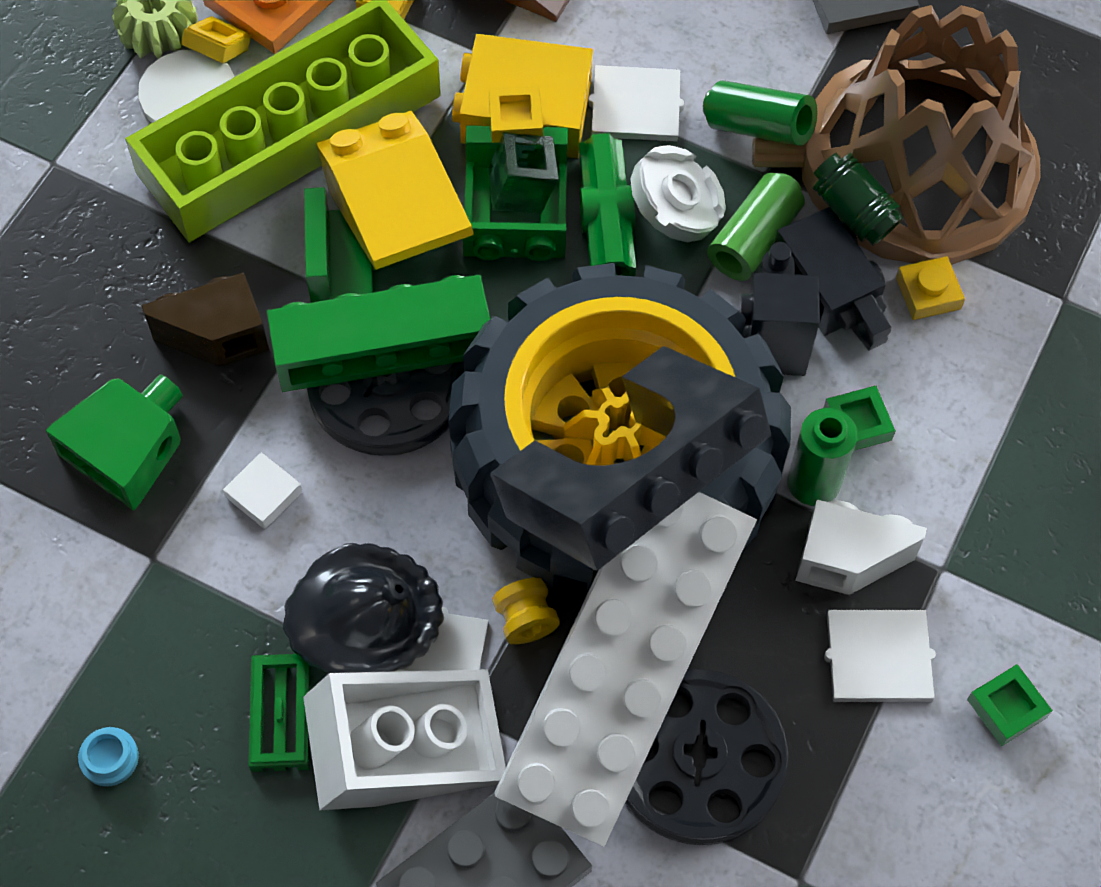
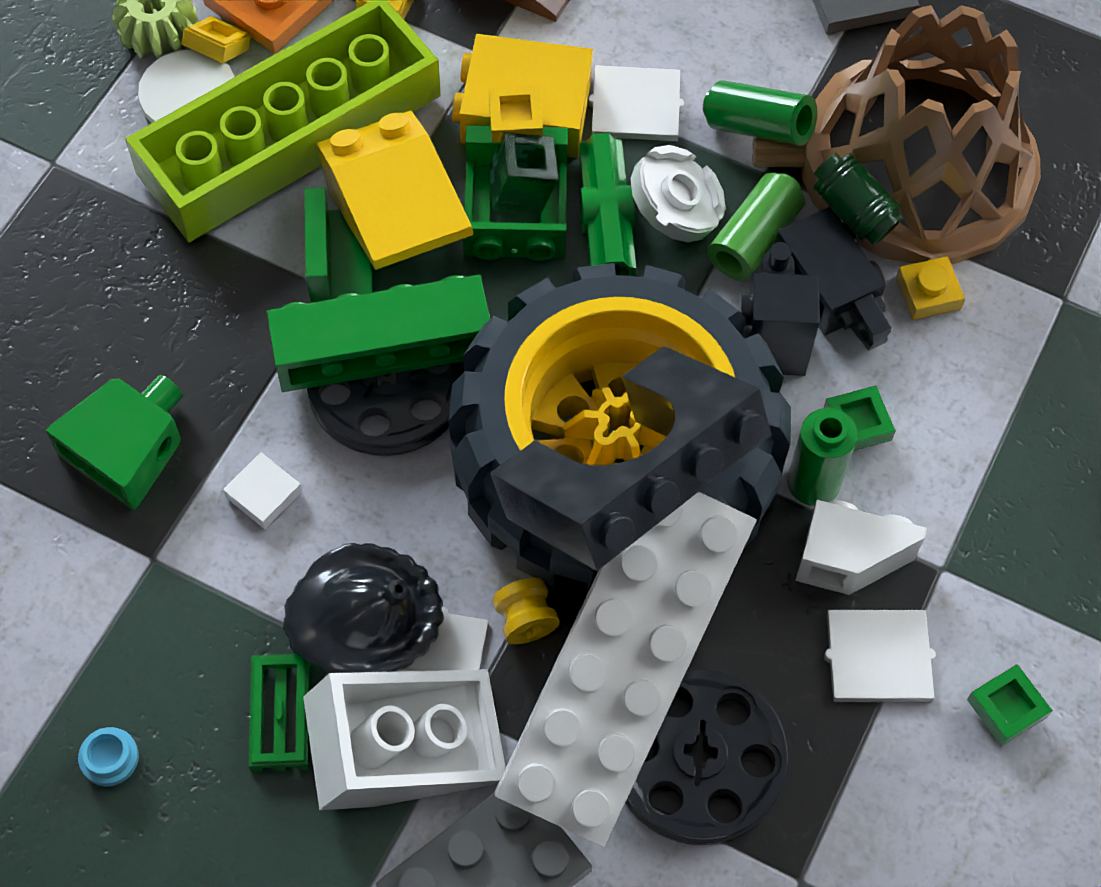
dark brown slope [141,272,269,367] -> none

